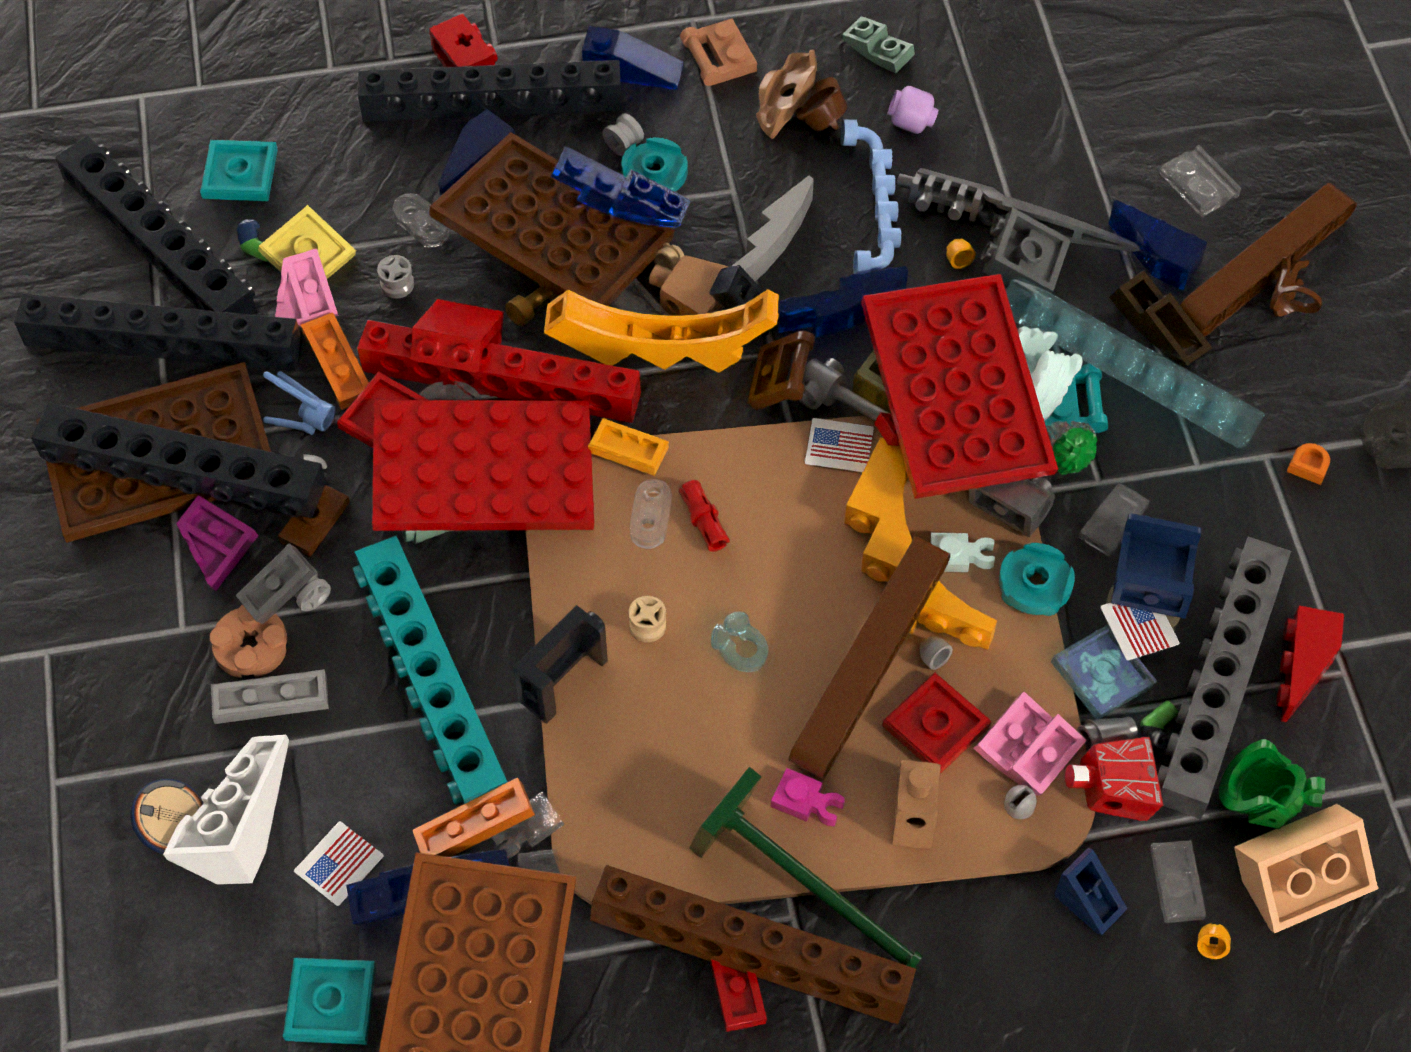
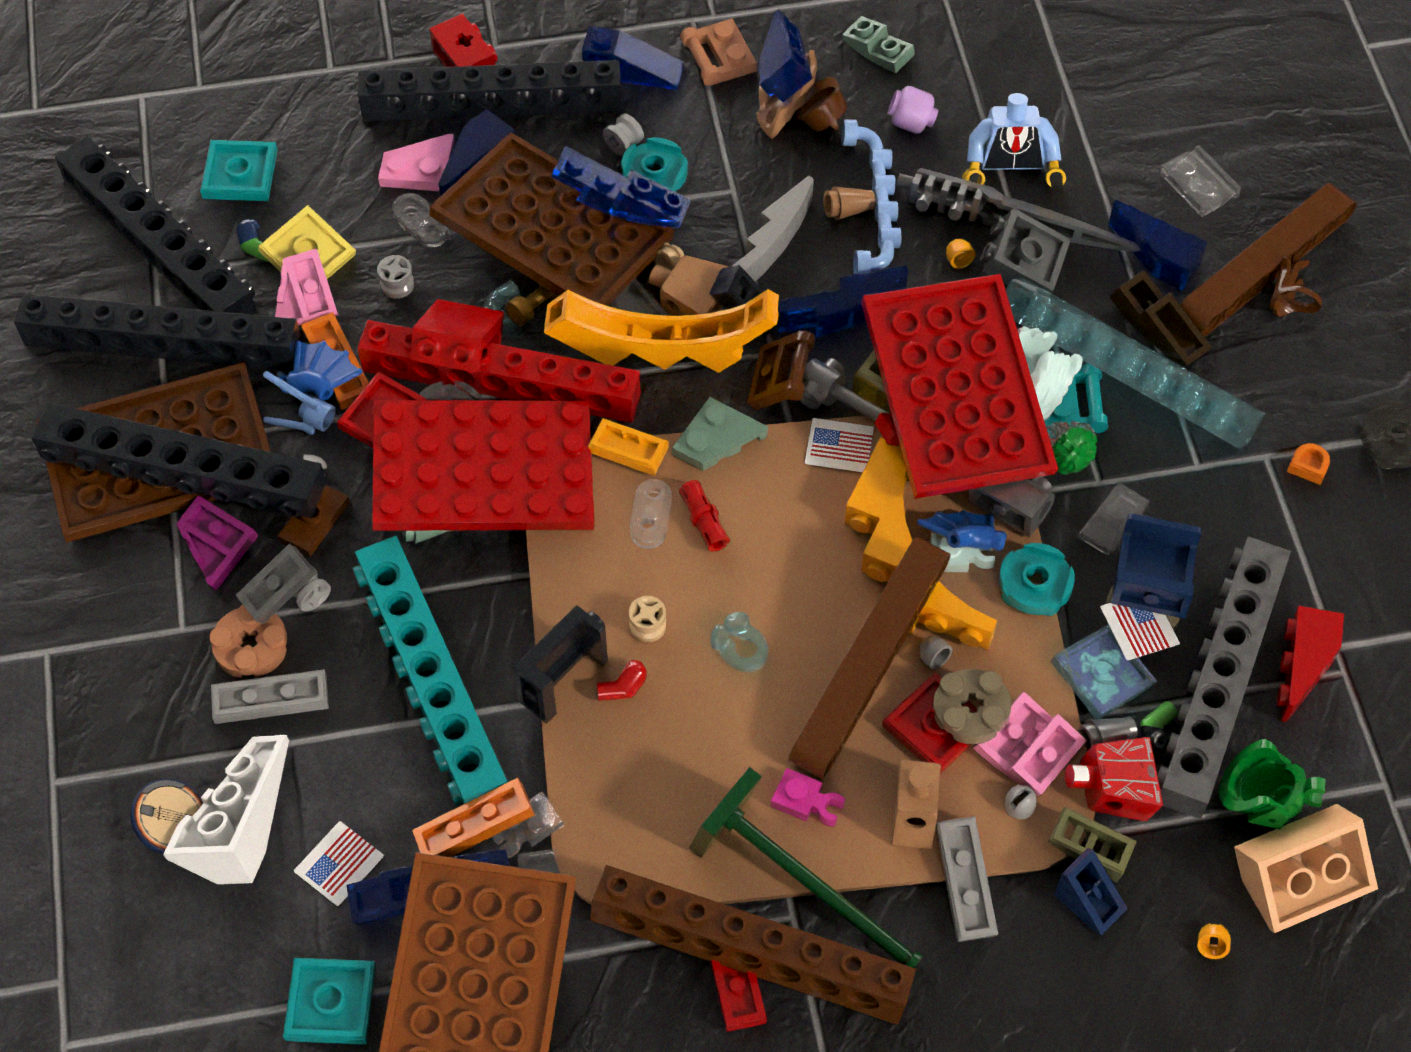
clear plate [1150,840,1206,923] -> none
none -> blue arm [280,341,363,401]
none -> bright pink wing [378,134,455,192]
none -> clear light blue arm [484,280,520,320]
none -> red arm [597,660,647,701]
none -> sand green wing [672,397,768,471]
none -> clear blue slope [758,9,813,103]
none -> medium nougat cone [823,186,875,220]
none -> blue arm [917,510,1007,551]
none -> dark tan plate [933,669,1011,744]
none -> light grey tile [935,816,998,942]
none -> torso [962,93,1066,187]
none -> olive slope [1048,807,1137,883]

